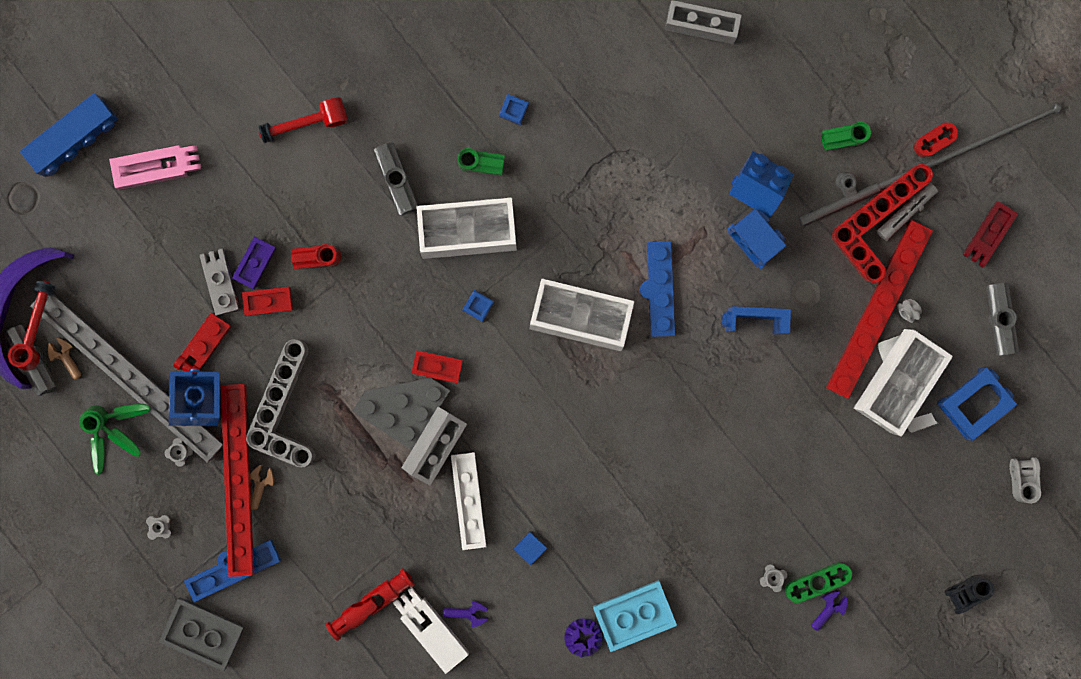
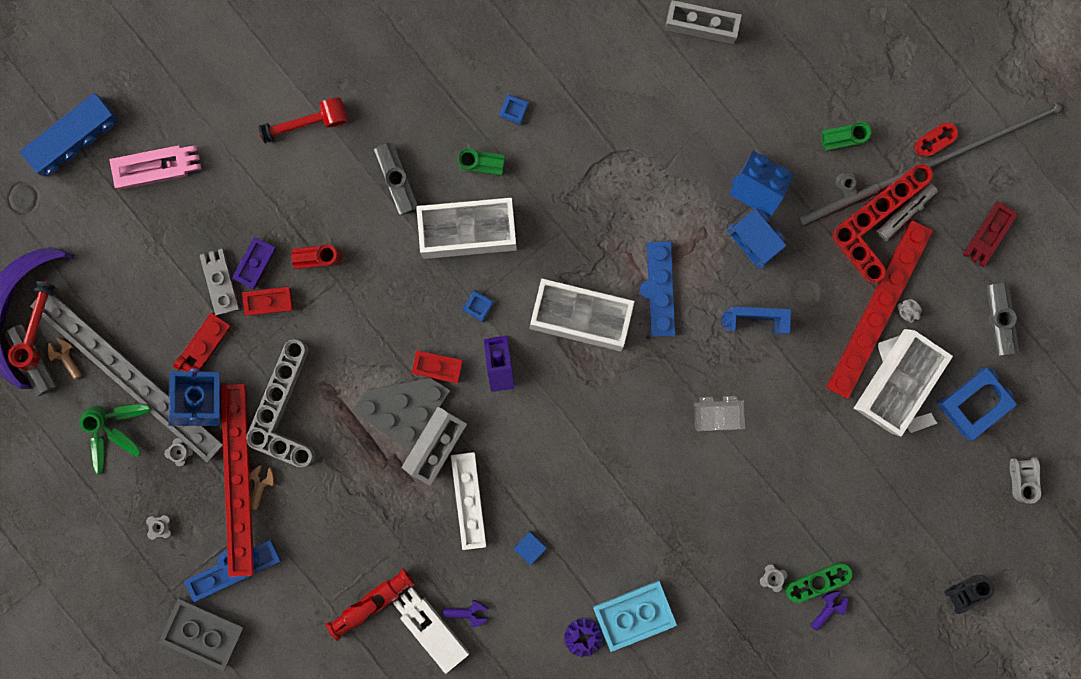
none -> dark purple slope [484,336,514,392]
none -> clear brick [693,396,745,431]

